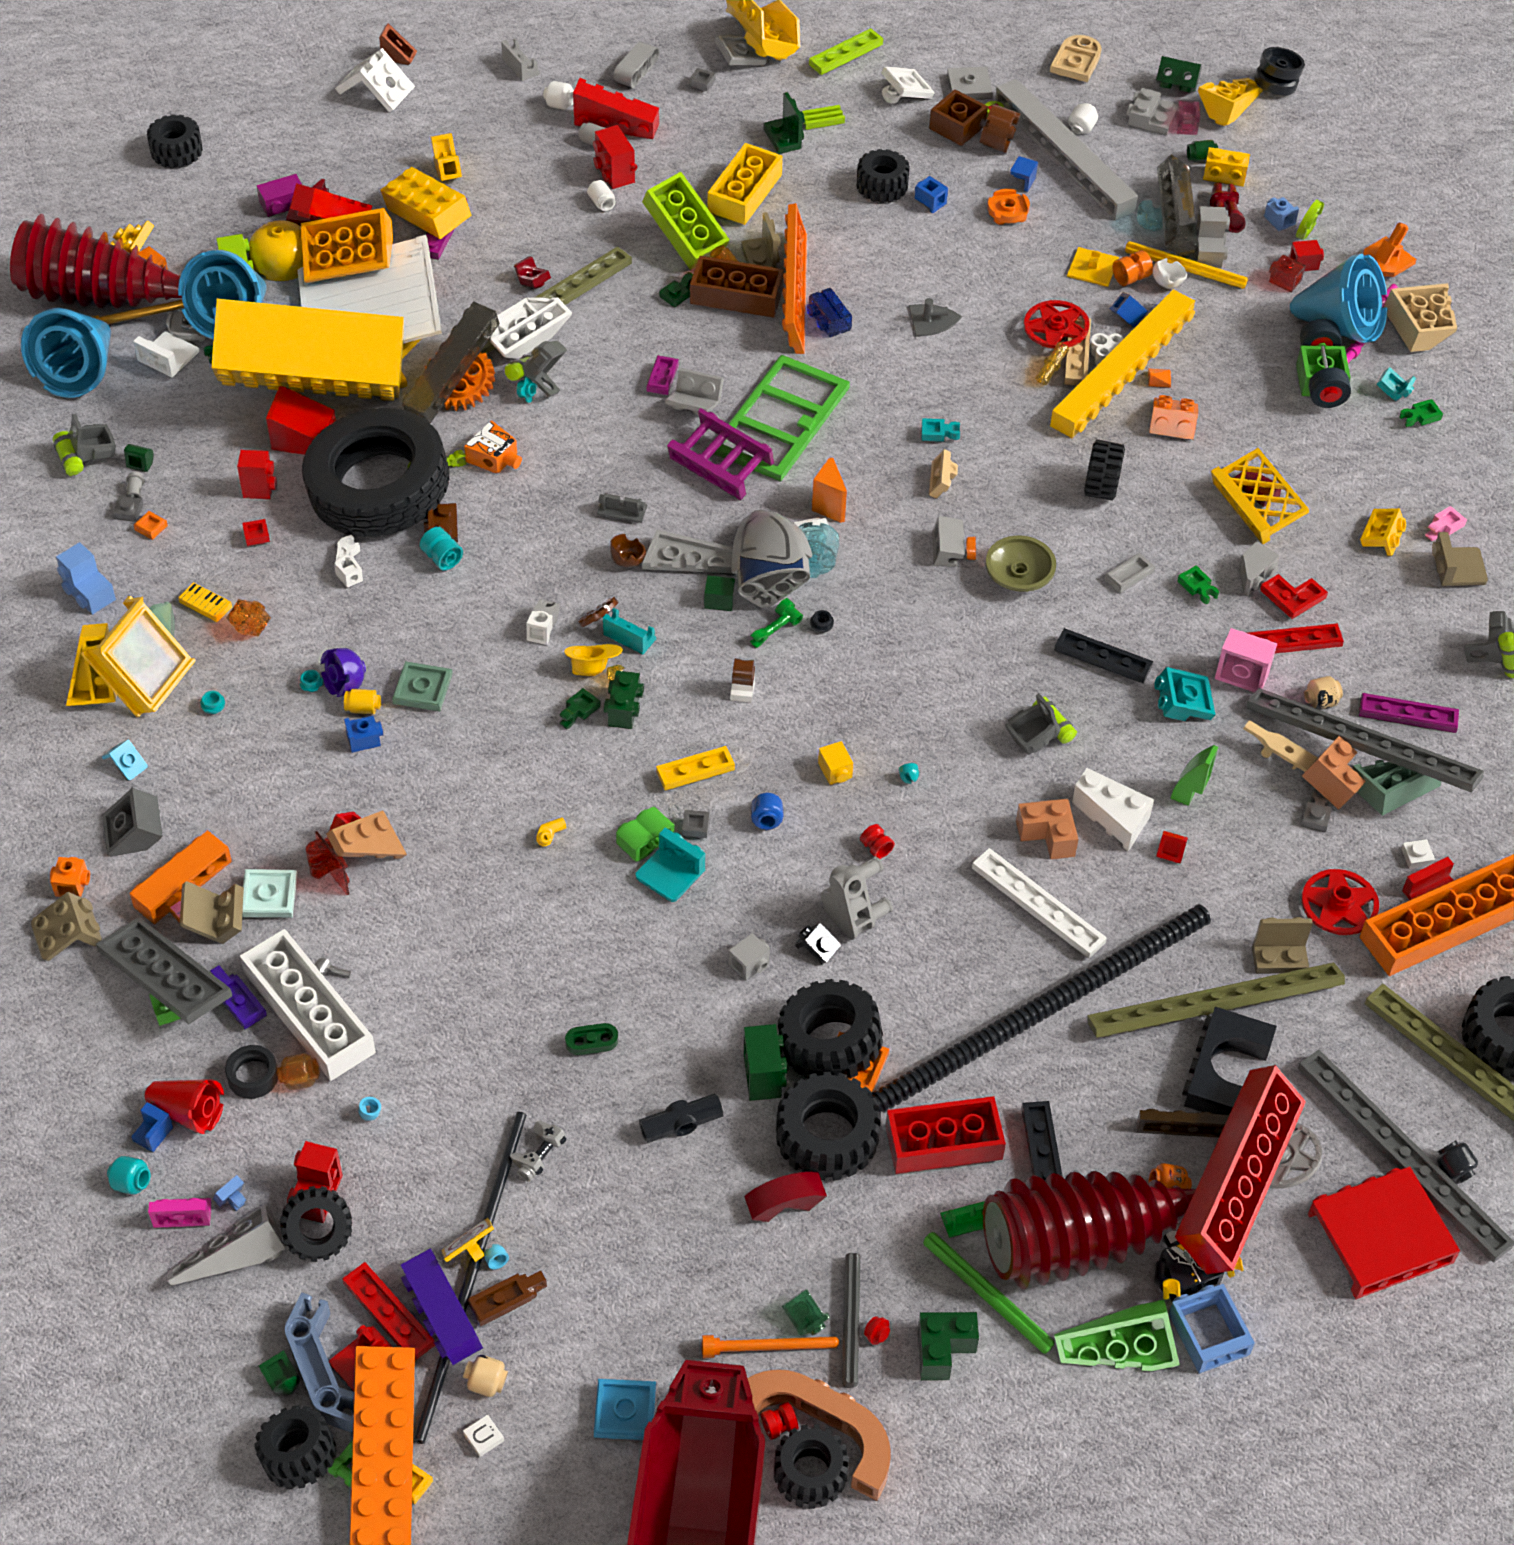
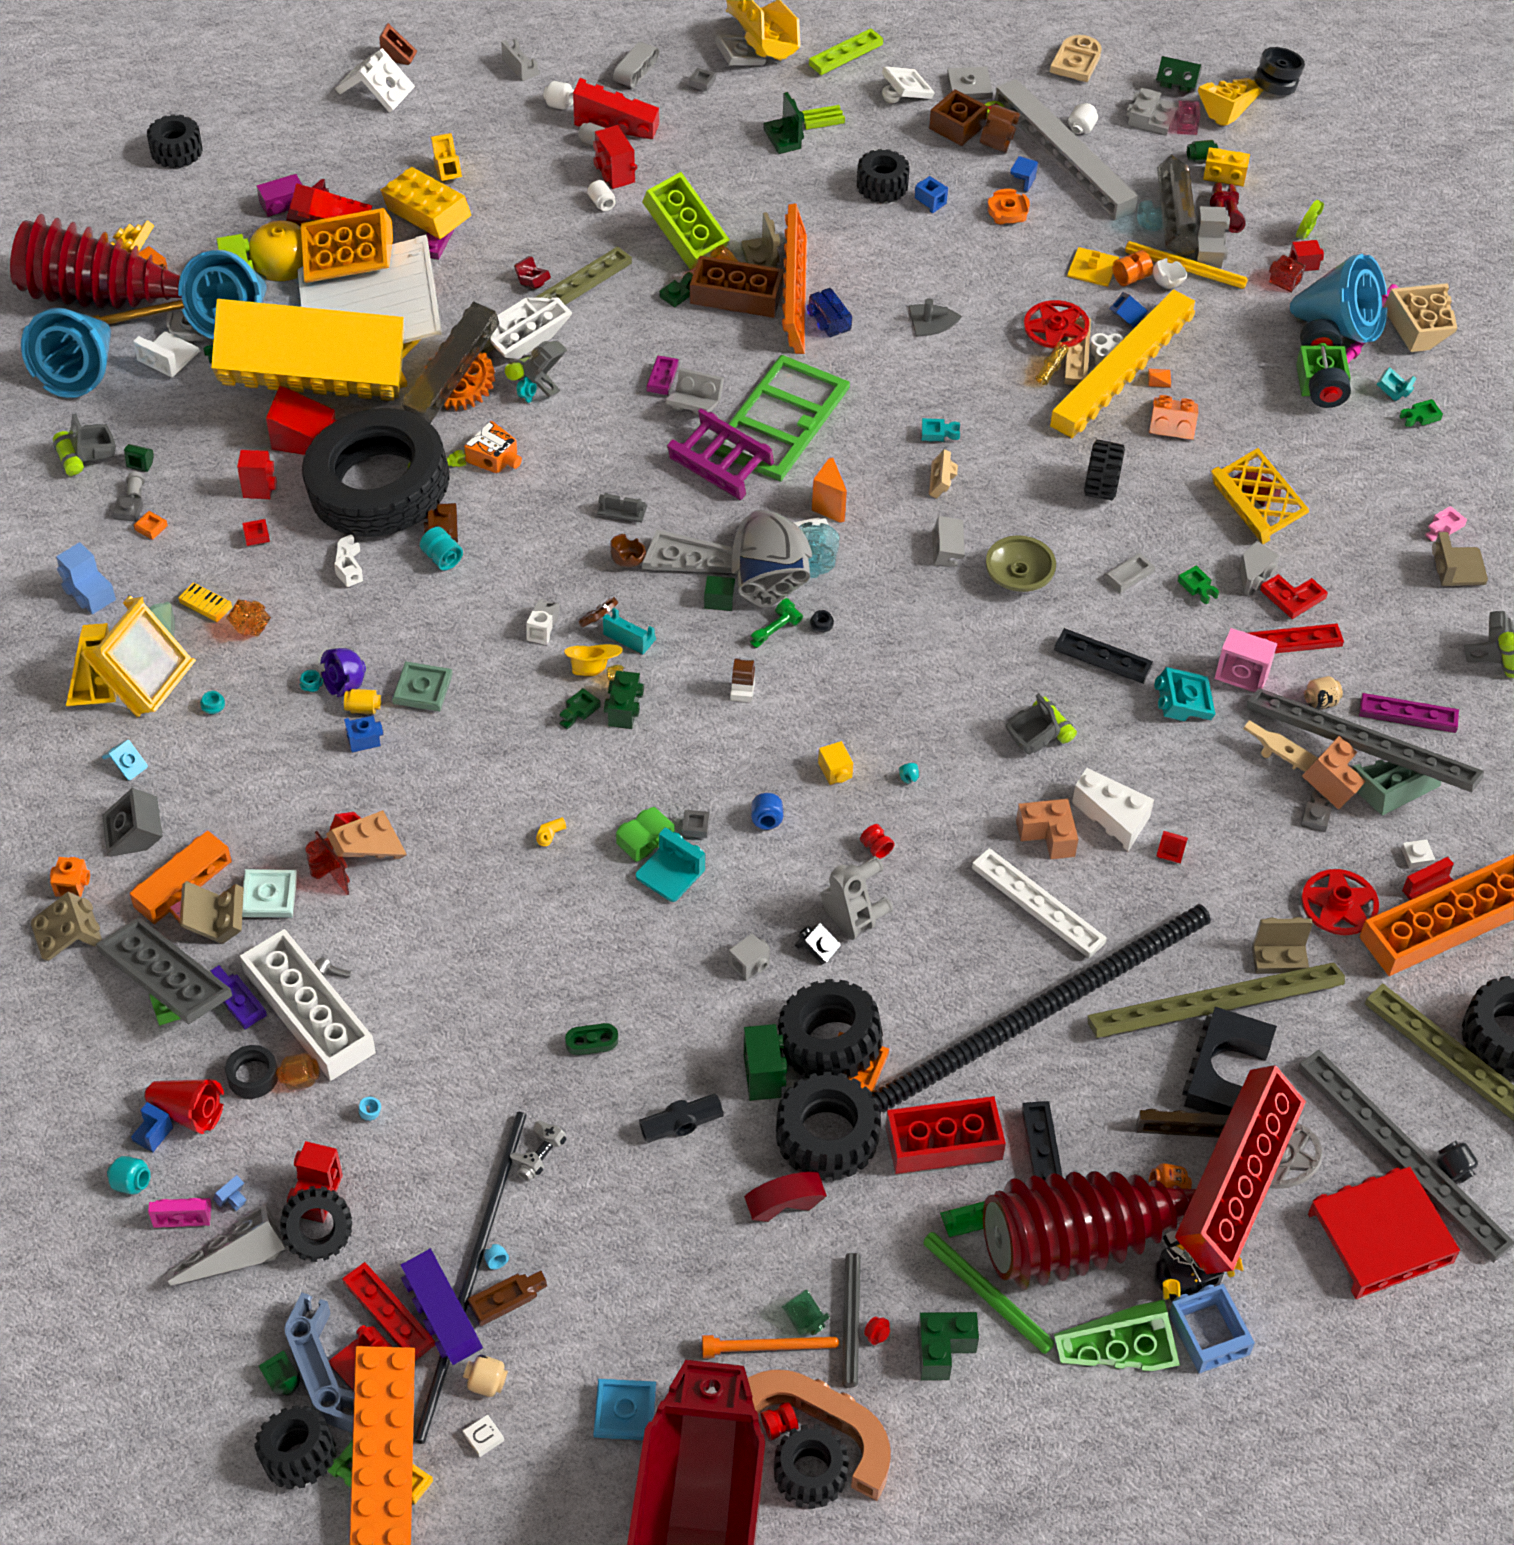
piece [441,1218,494,1262] -> none
yellow plate [656,746,735,791] -> none
yellow brick [707,143,783,225] -> none
orange tile [966,536,976,560] -> none
bright green slope [1170,745,1218,806] -> none
medium blue brick [1264,197,1299,231] -> none
yellow bracket [1360,508,1406,556] -> none
orange piece [1363,222,1417,277] -> none

